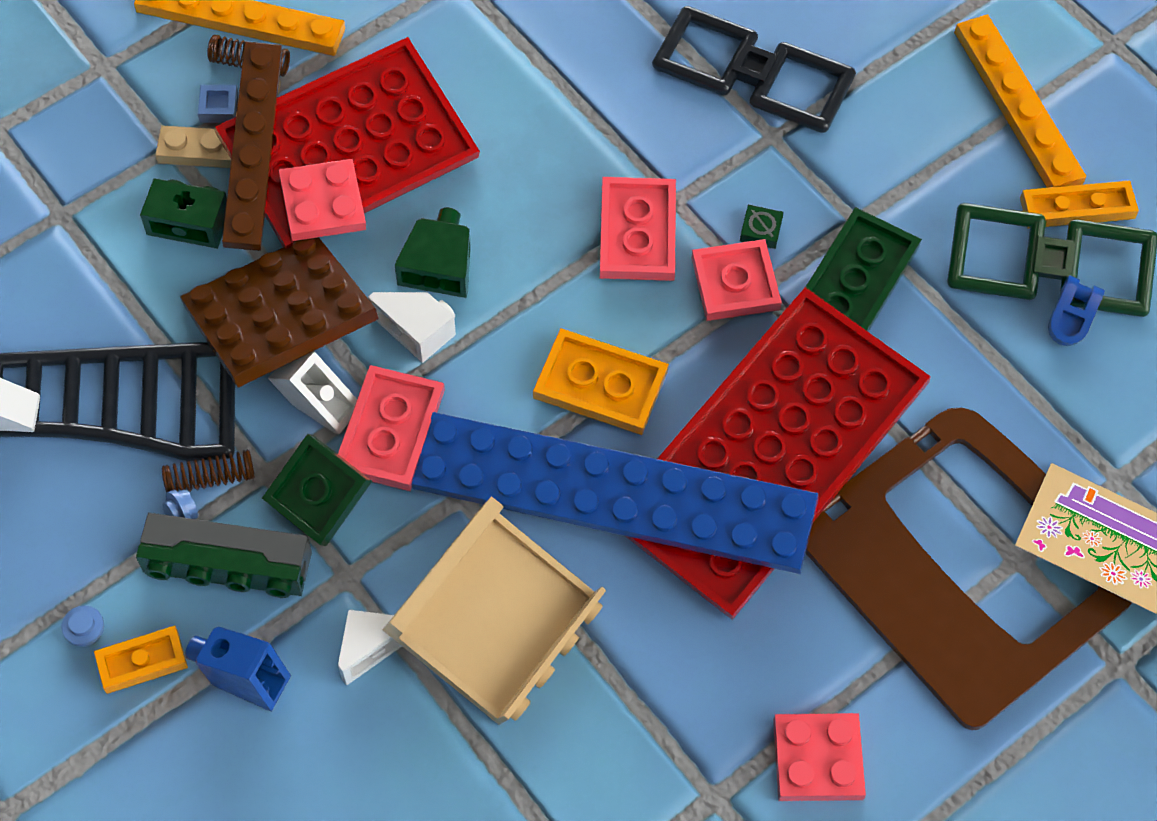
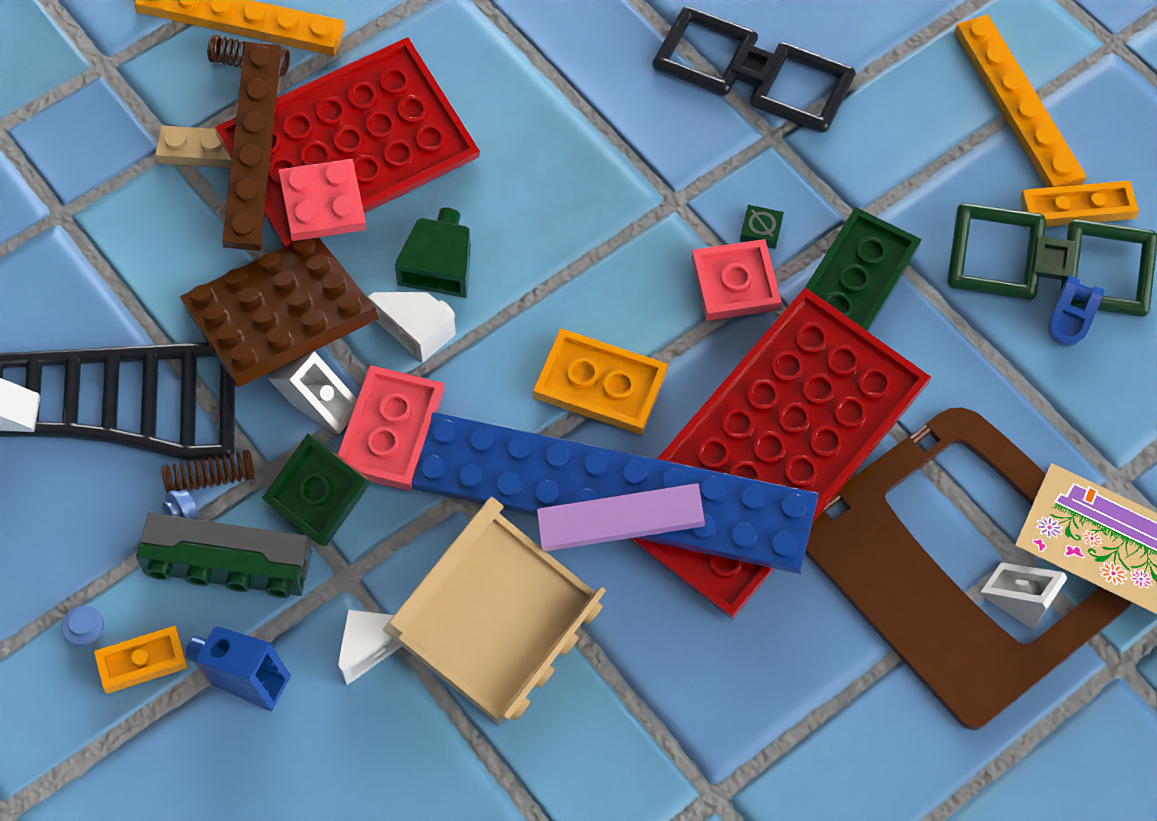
dark green brick [140,178,227,249] -> none
medium blue plate [198,85,238,123] -> none
coral plate [600,177,676,281] -> none
coral plate [773,713,866,801] -> none
none -> lavender tile [537,483,705,552]
none -> white slope [980,563,1067,630]

